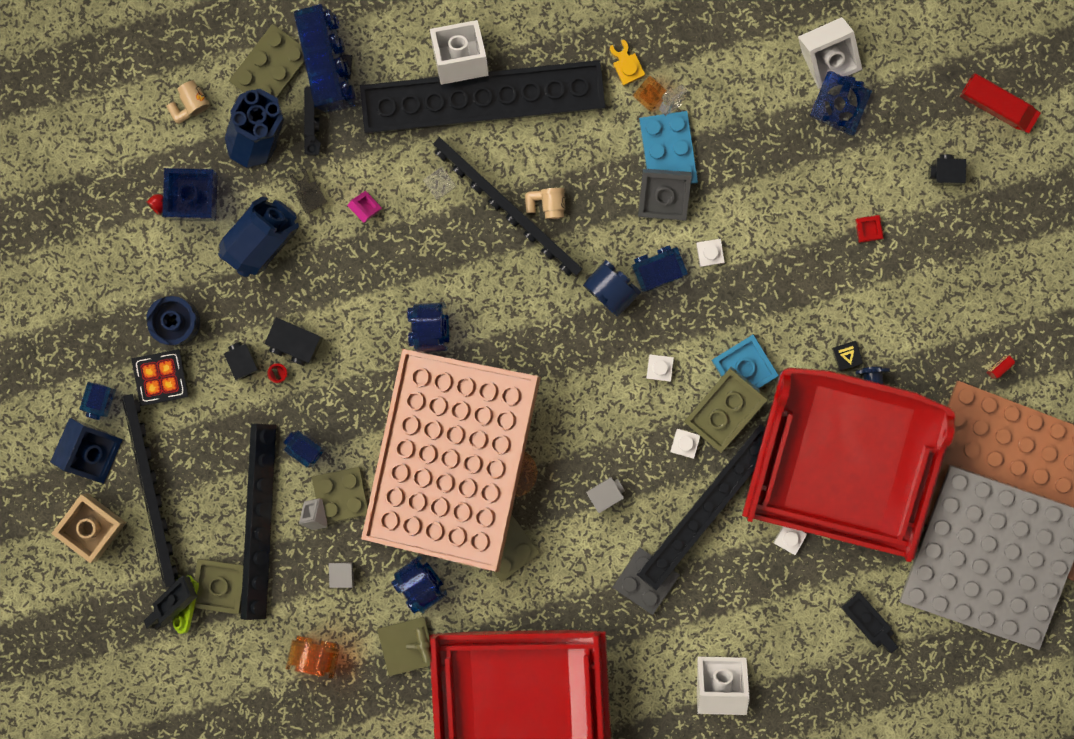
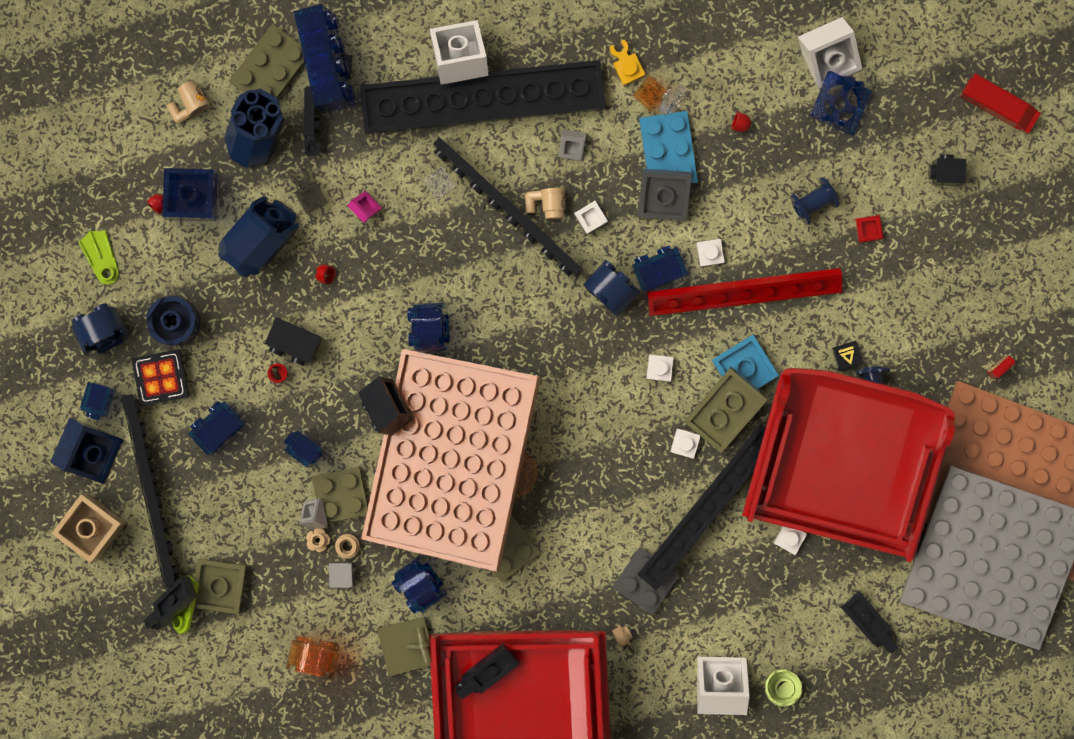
black brick [223,342,261,381] -> none
black plate [240,423,276,620] -> none
light grey brick [586,477,625,513] -> none
none -> dark blue brick [72,303,129,356]
none -> lime piece [78,230,119,285]
none -> clear blue brick [188,401,247,456]
none -> tan plate [306,528,330,552]
none -> red hinge [315,264,336,285]
none -> tan plate [335,534,360,559]
none -> black piece [358,376,413,436]
none -> black hinge [455,643,520,700]
none -> light grey slope [558,129,587,161]
none -> white plate [574,201,608,234]
none -> tan plate [612,625,633,648]
none -> red plate [647,268,842,316]
none -> red hinge [731,111,751,132]
none -> yellowish green hair [765,669,802,707]
none -> dark blue hose [790,177,840,224]

